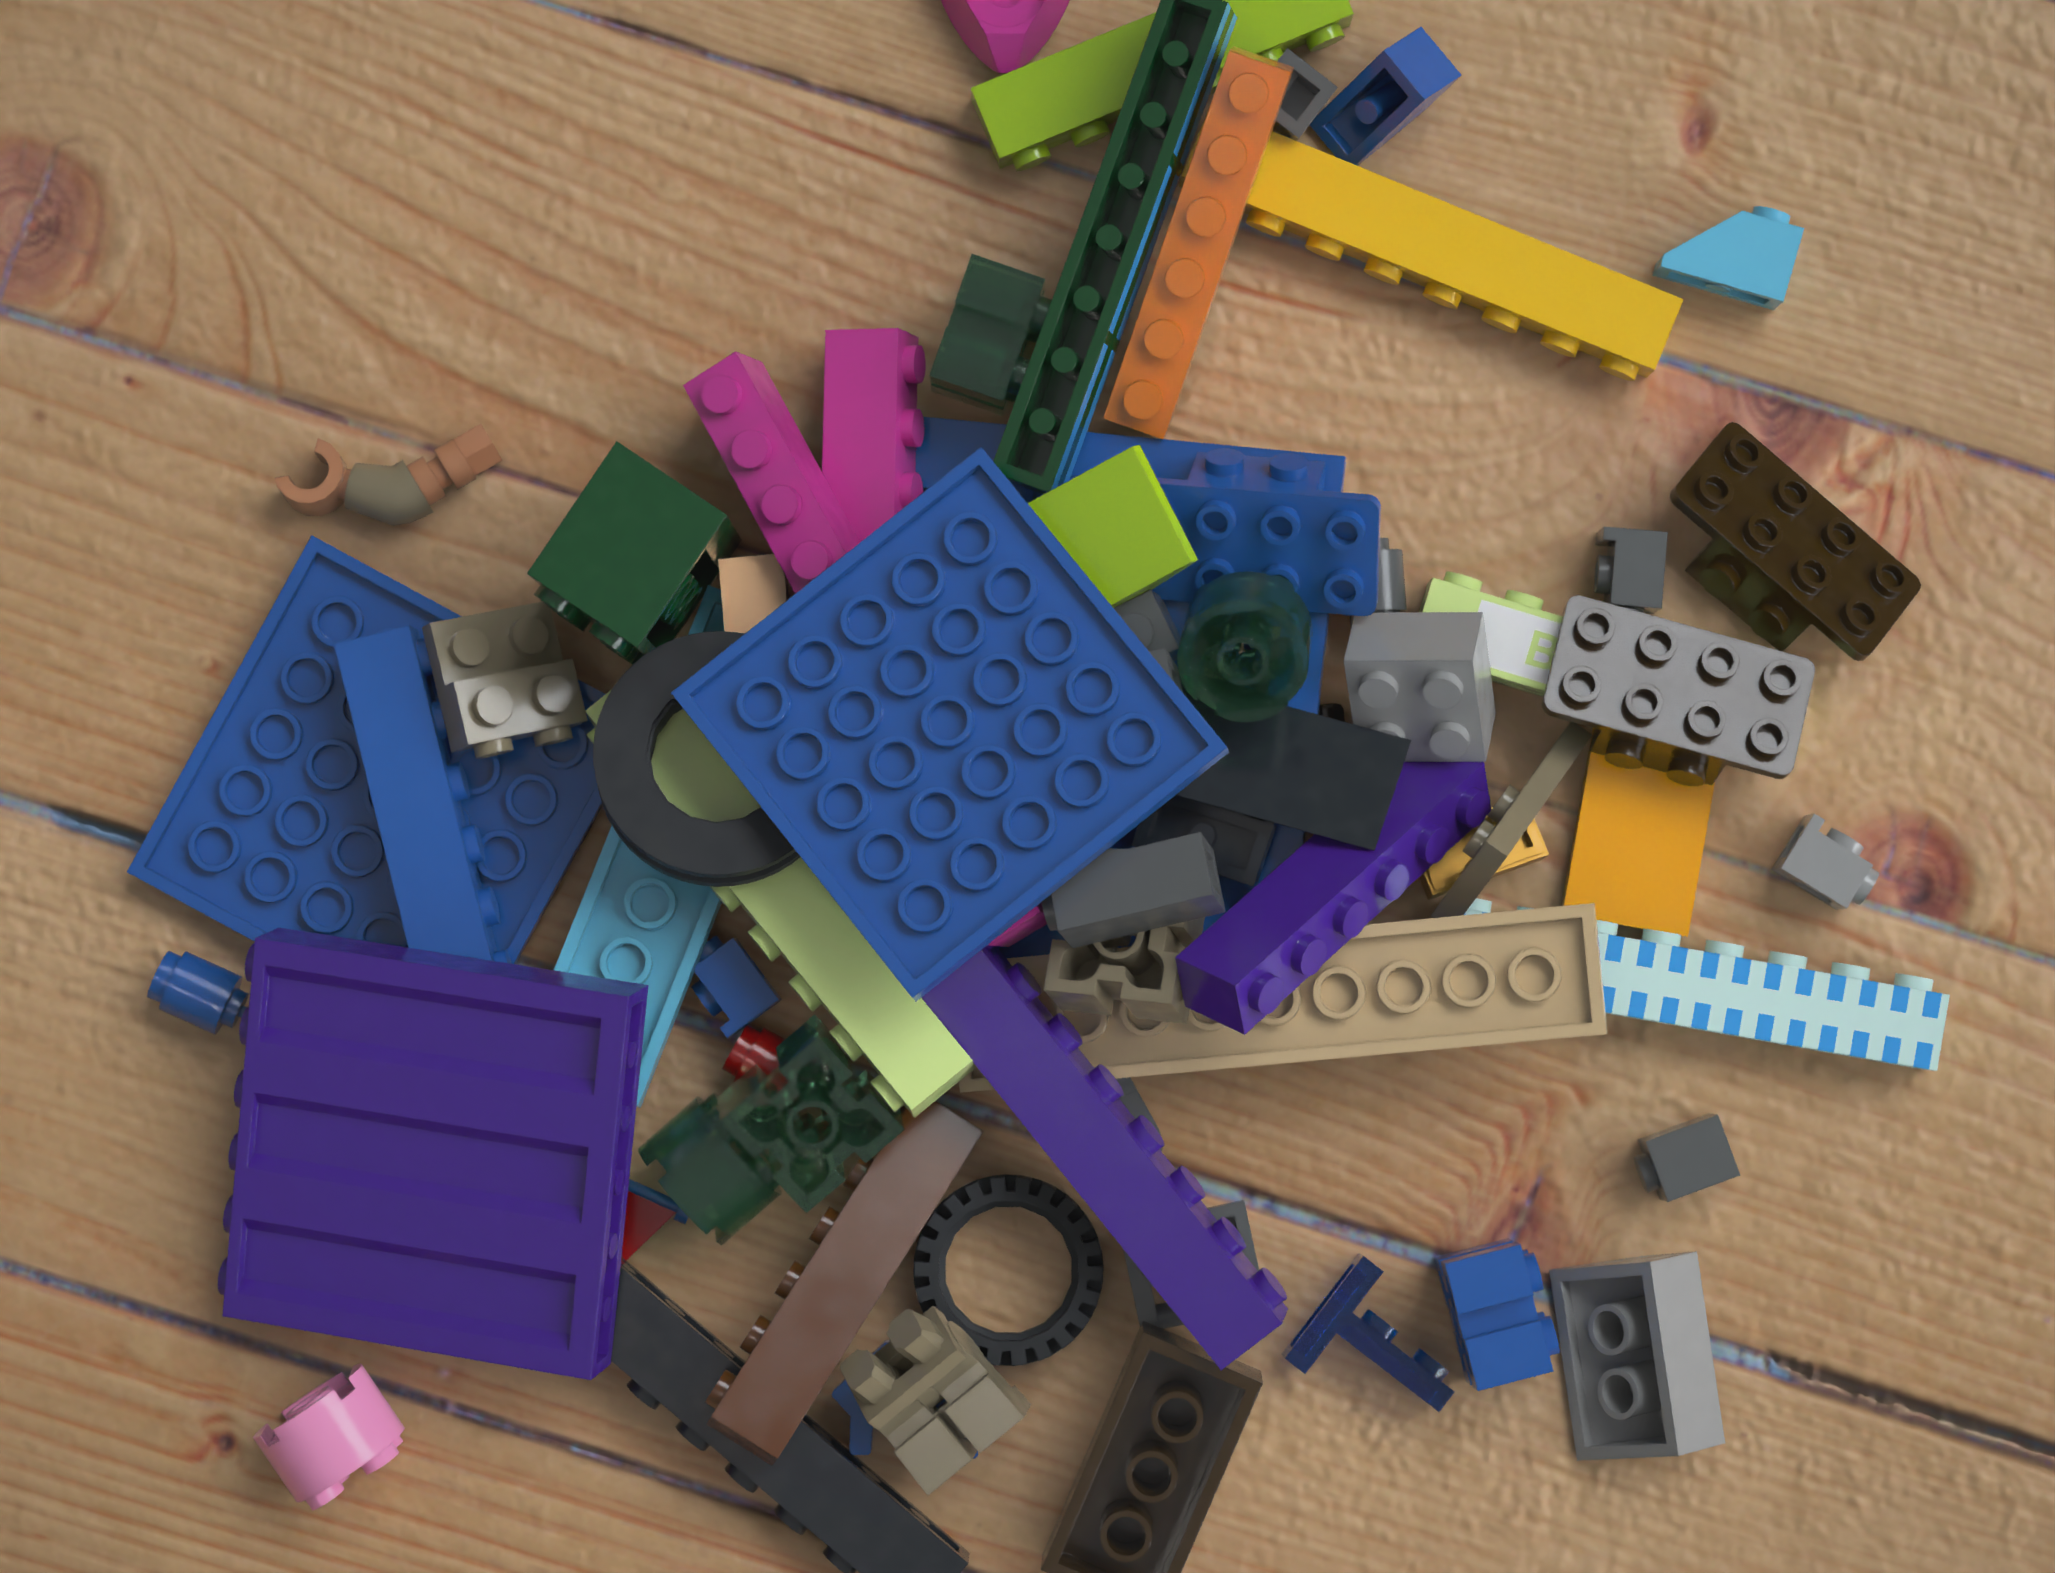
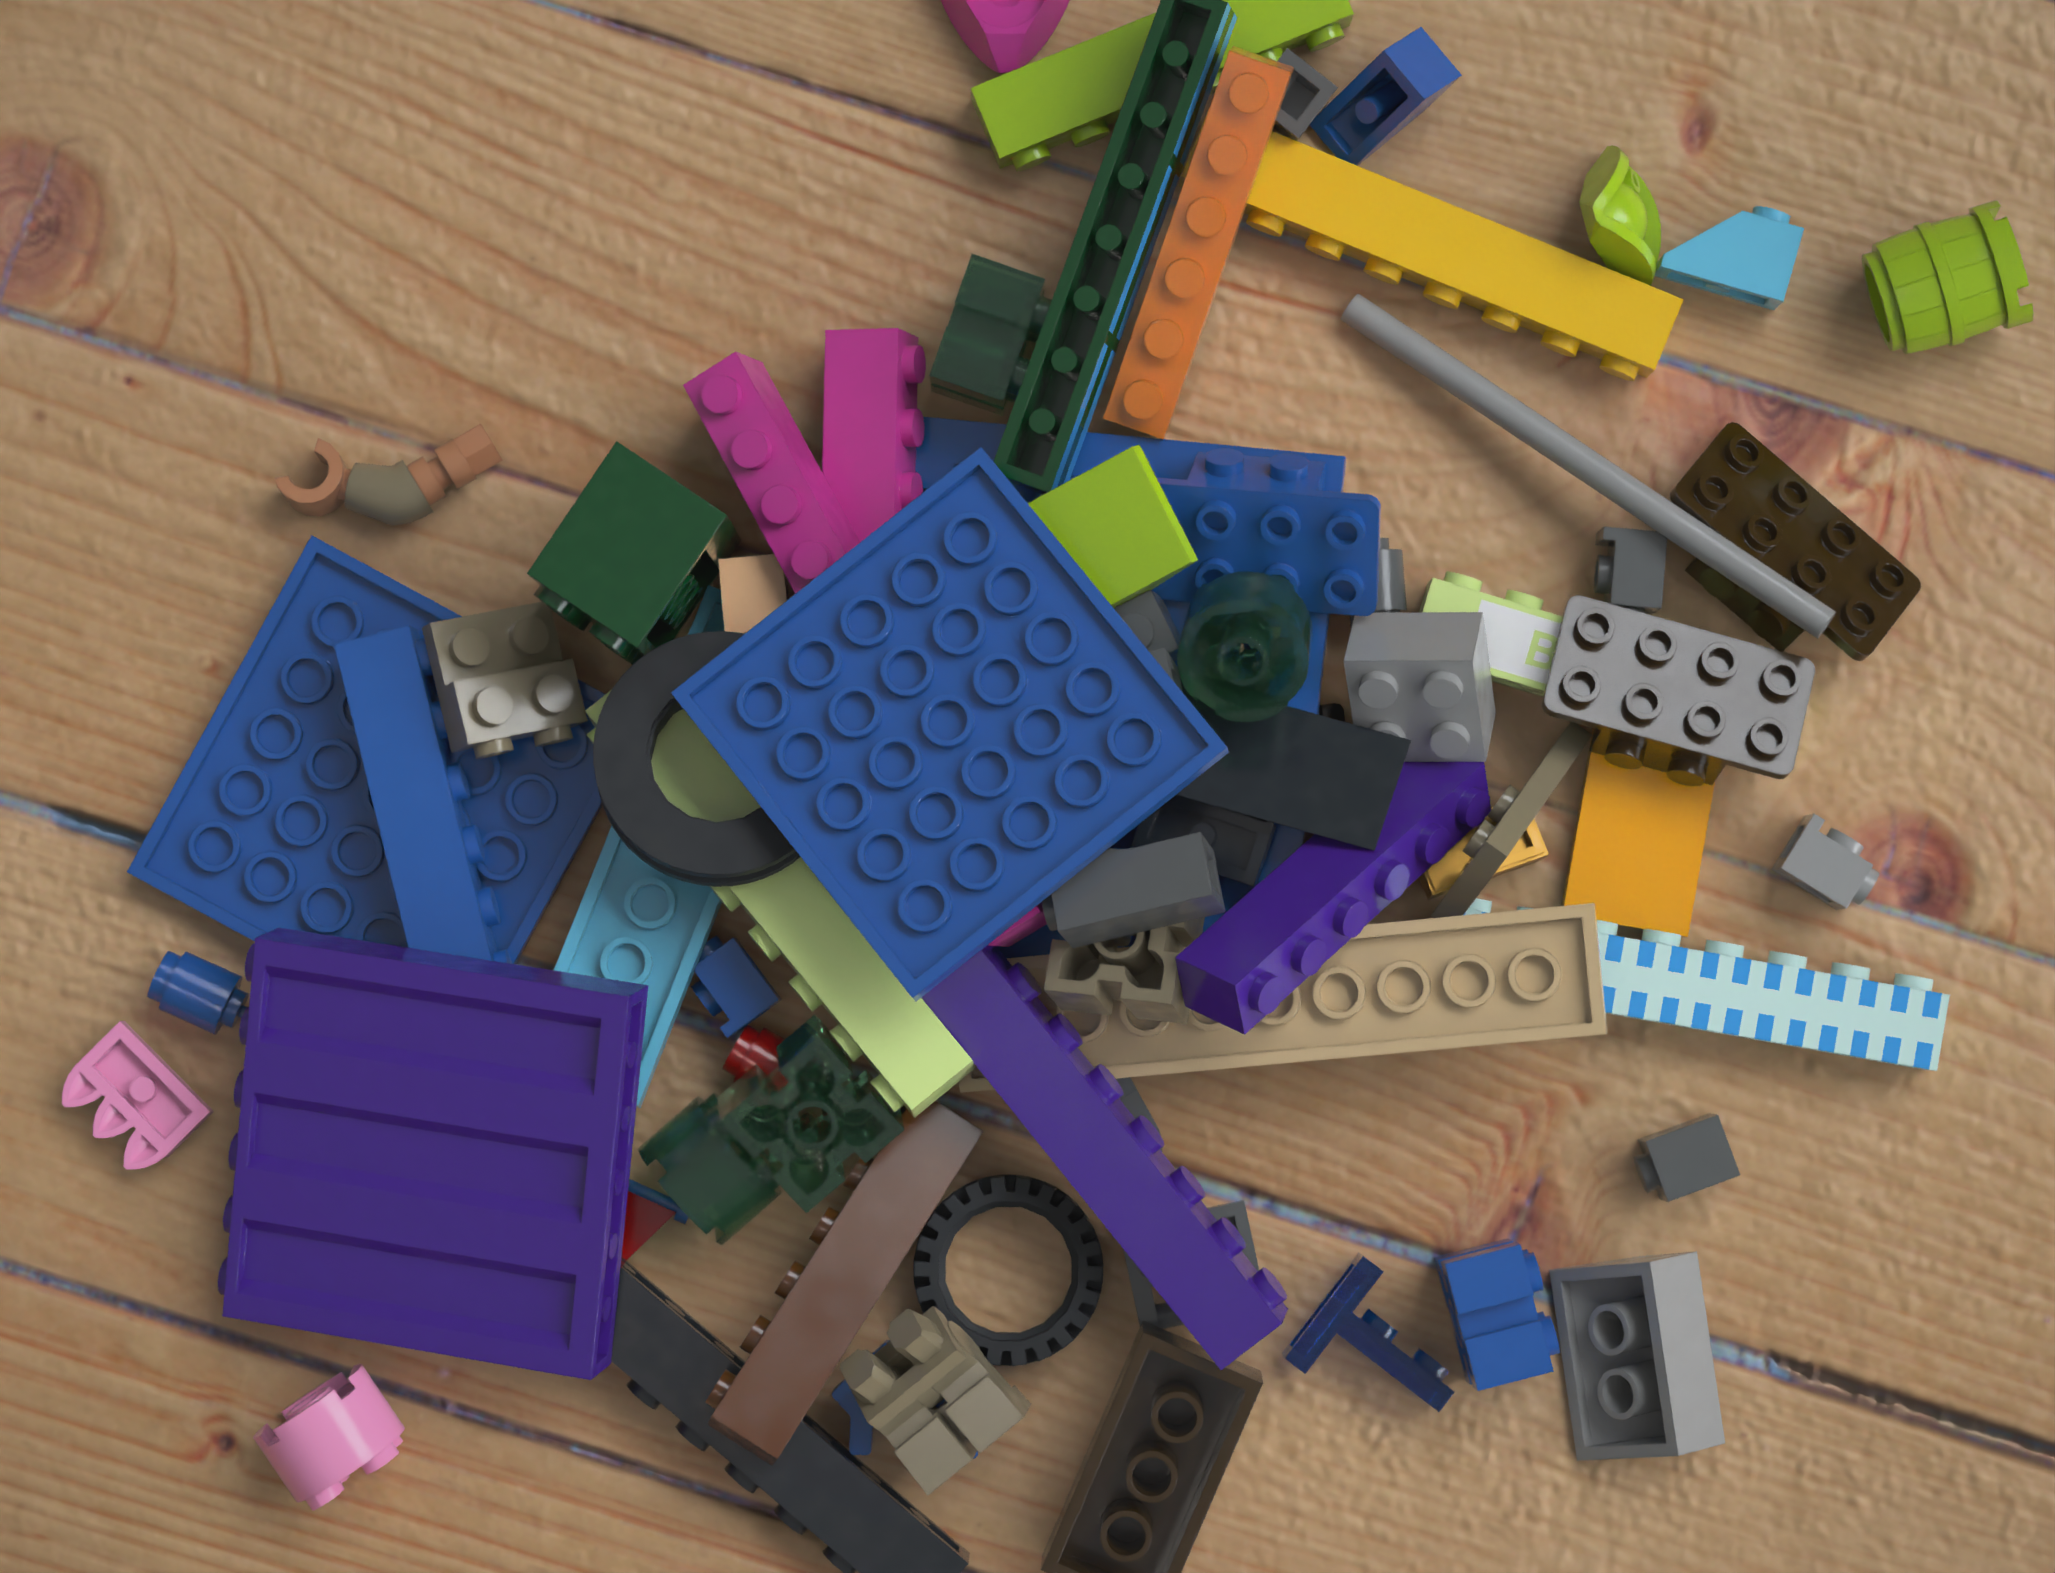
none -> bright pink plate [62,1021,214,1170]
none -> light grey piece [1341,294,1836,639]
none -> lime hat [1579,145,1661,286]
none -> lime piece [1862,201,2034,354]

